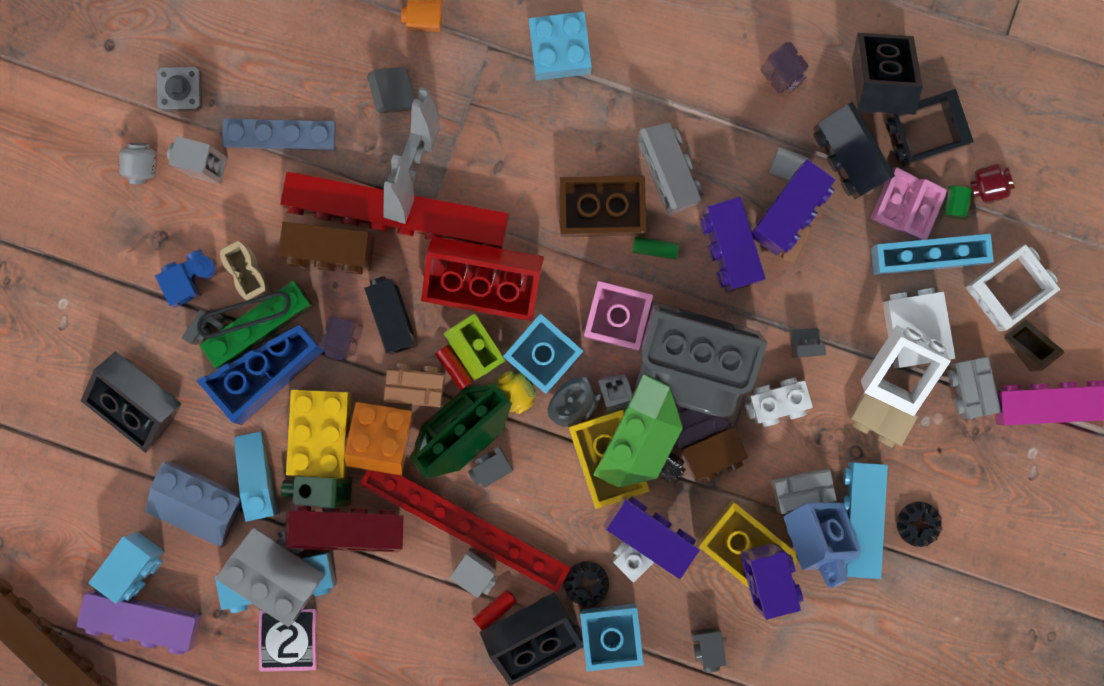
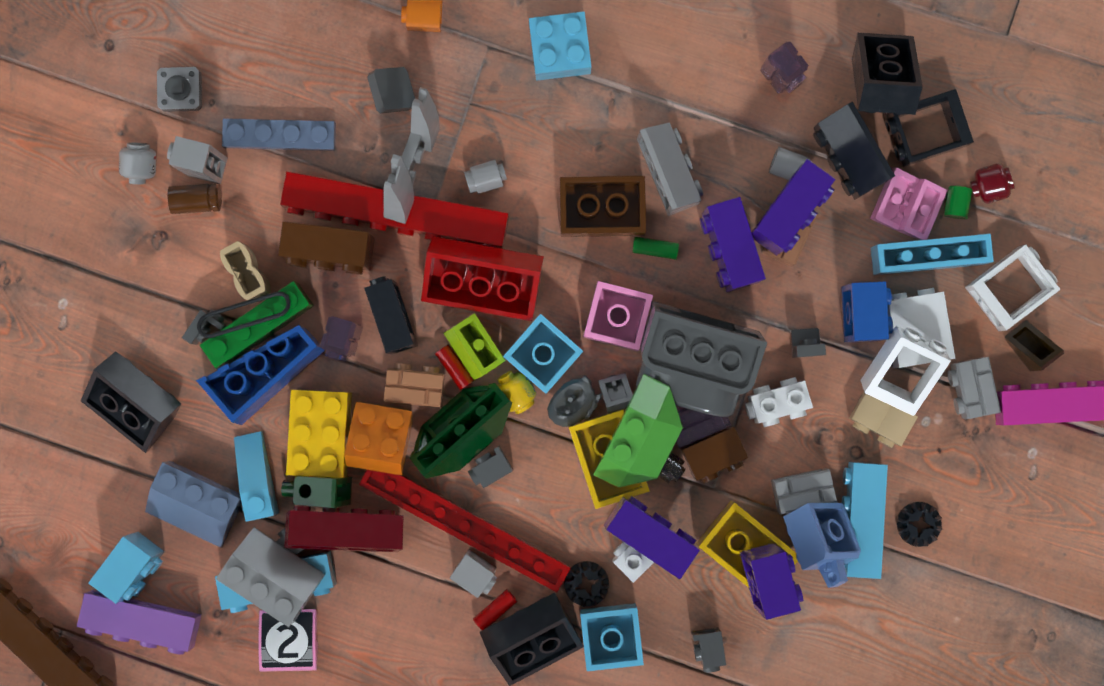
blue brick [155,250,217,308] -> none
none -> reddish brown piece [167,183,222,214]
none -> light grey brick [464,160,507,194]
none -> blue brick [841,282,893,343]

